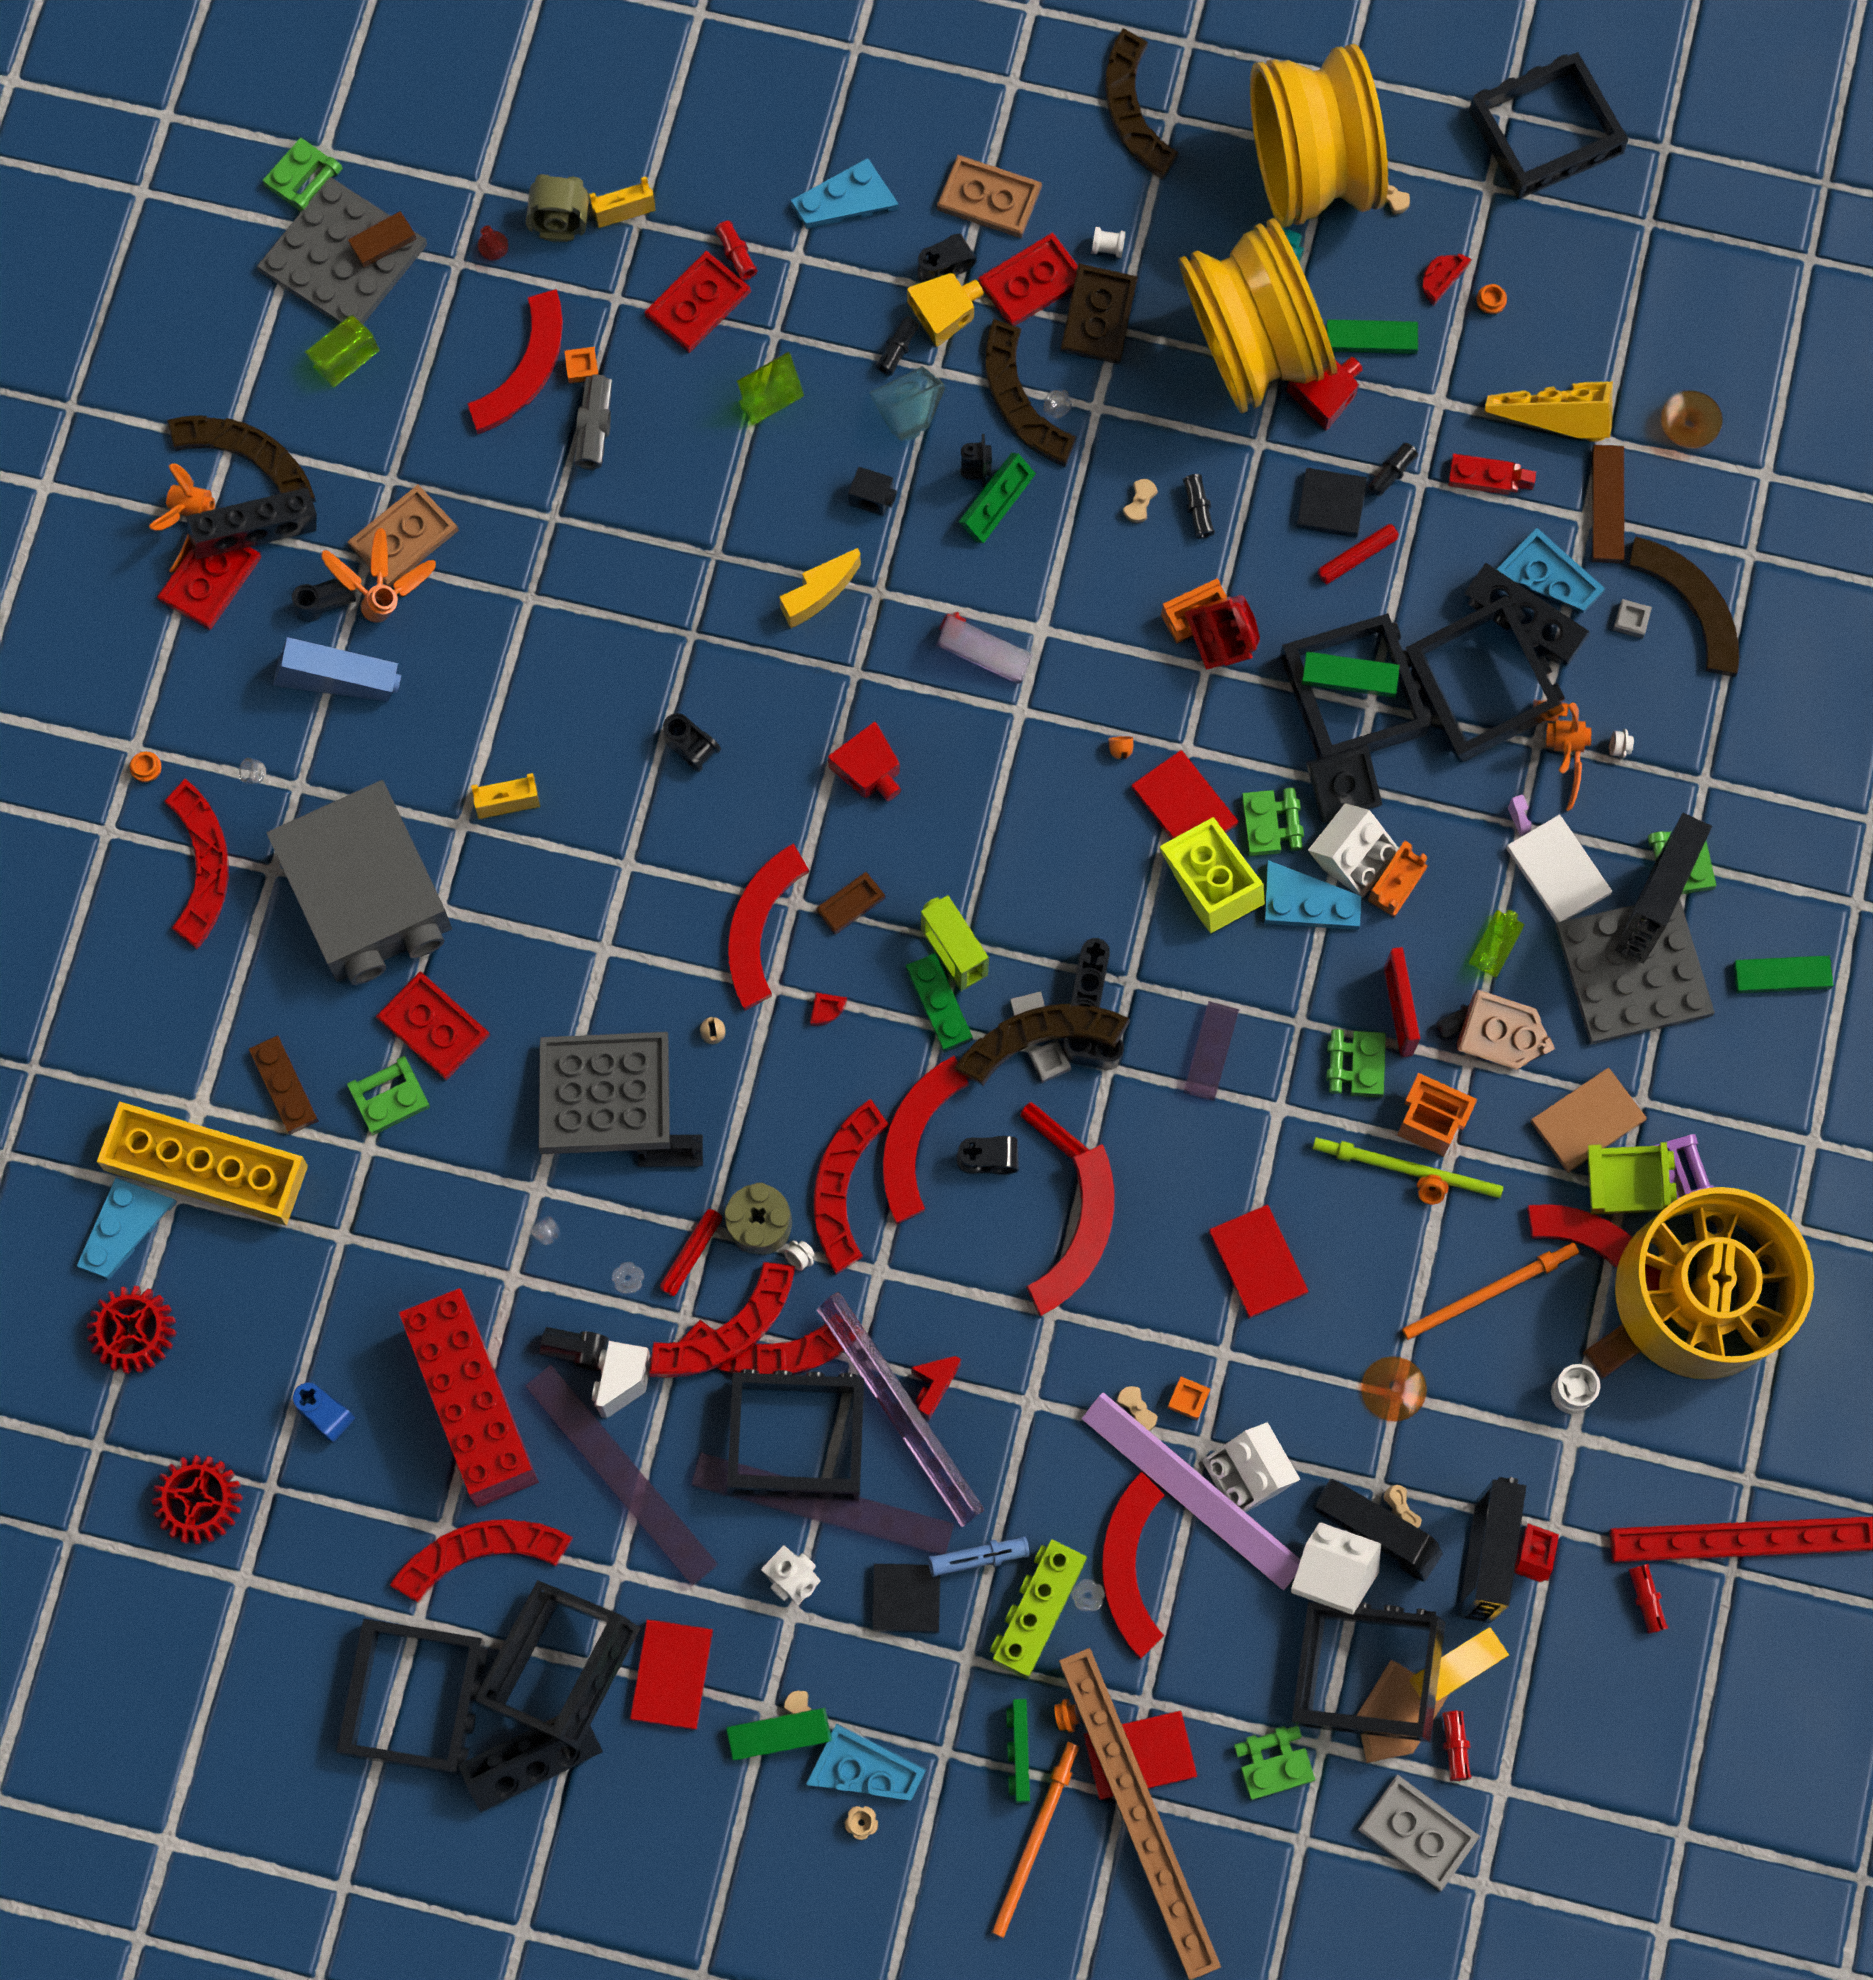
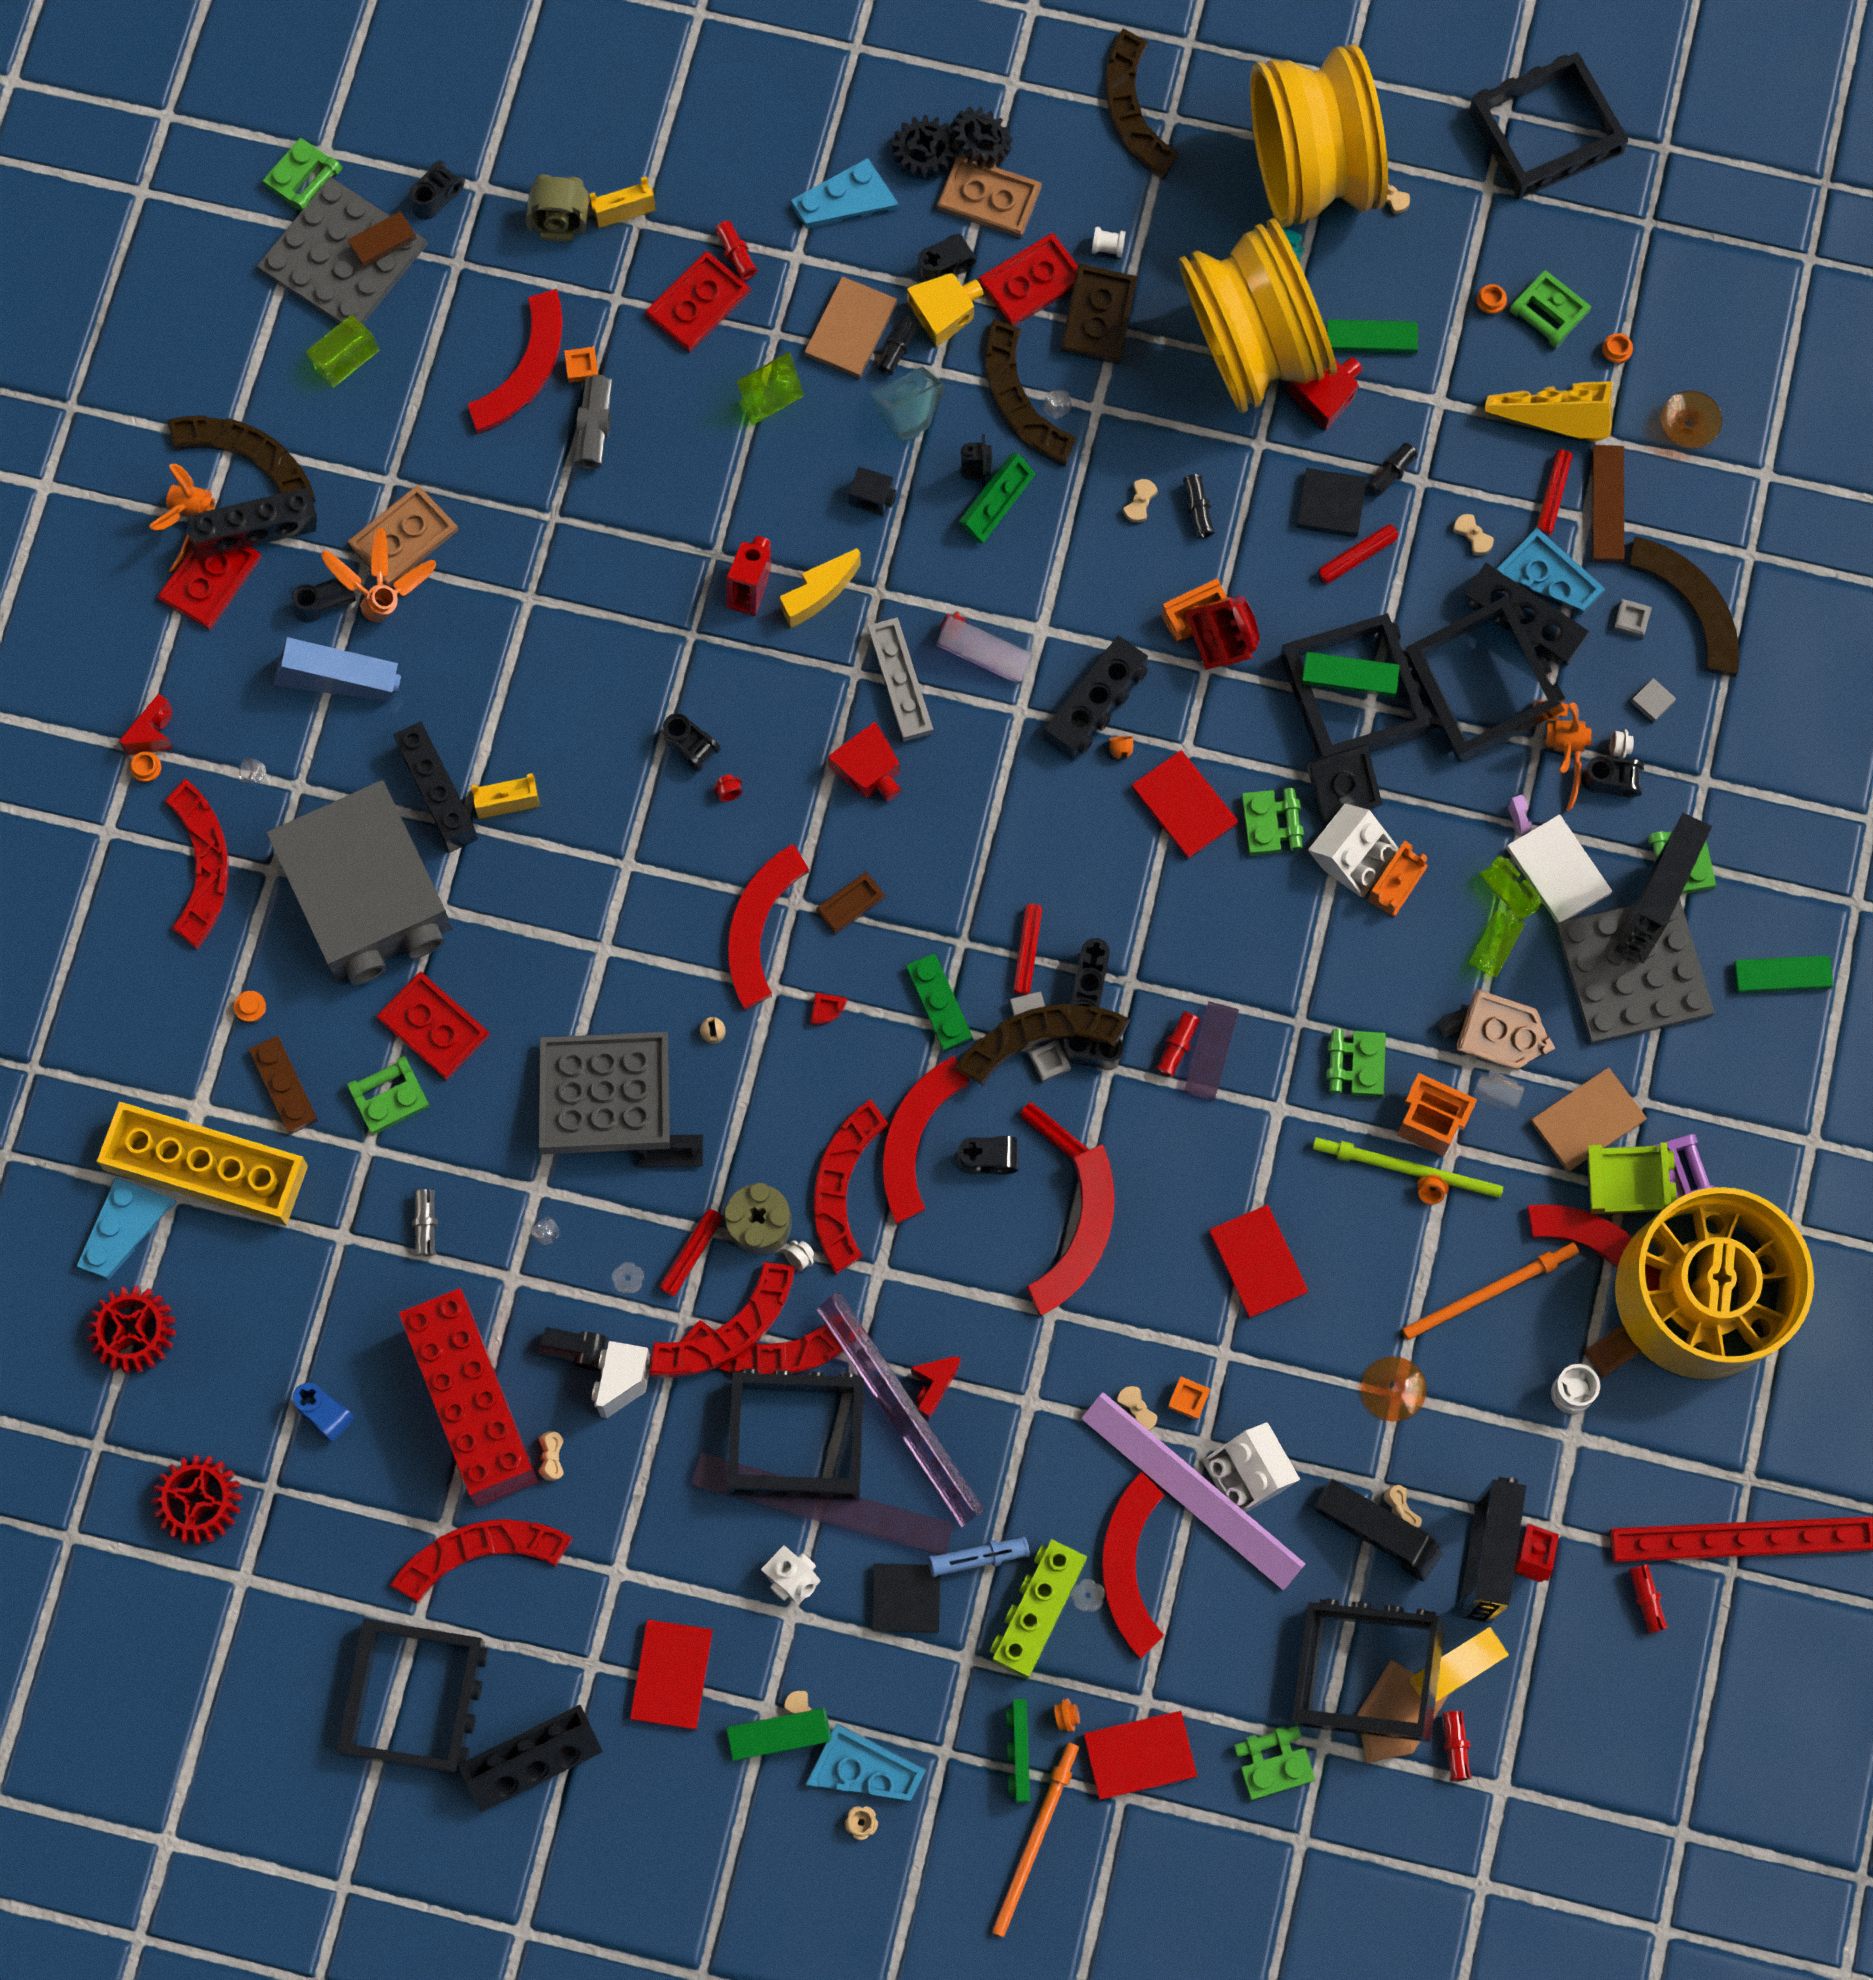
black window [474,1580,640,1750] -> none
clear red plate [478,225,509,260] -> none
clear purple tile [526,1365,718,1586] -> none
lime window [921,895,989,991] -> none
medium nougat plate [1059,1648,1221,1980] -> none
neon yellow slope [1160,817,1265,933] -> none
dark azure wing [1264,860,1361,930] -> none
white slope [1291,1522,1381,1615] -> none
light grey tile [1358,1775,1480,1892] -> none
red tile [1384,947,1420,1057] -> none
red tile [1423,254,1472,305] -> none
red hinge [1448,453,1536,495] -> none
none -> red slope [119,693,173,755]
none -> orange plate [234,991,266,1023]
none -> black brick [393,721,478,853]
none -> black piece [410,160,465,220]
none -> flat silver pin [412,1189,438,1257]
none -> tan piece [538,1431,564,1481]
none -> red plate [713,774,743,802]
none -> red torso [726,536,772,616]
none -> medium nougat tile [805,276,897,379]
none -> light grey plate [868,617,933,742]
none -> black gear [892,115,957,180]
none -> black gear [948,107,1013,169]
none -> red axle [1013,904,1043,996]
none -> black brick [1043,635,1149,761]
none -> red pin [1155,1011,1201,1077]
none -> tan piece [1453,514,1494,556]
none -> clear brick [1474,1070,1525,1111]
none -> clear neon green hinge [1479,855,1543,921]
none -> bright green plate [1509,270,1592,348]
none -> red axle [1536,449,1573,536]
none -> black piece [1581,756,1644,798]
none -> orange plate [1602,333,1633,363]
none -> light grey tile [1631,678,1676,723]

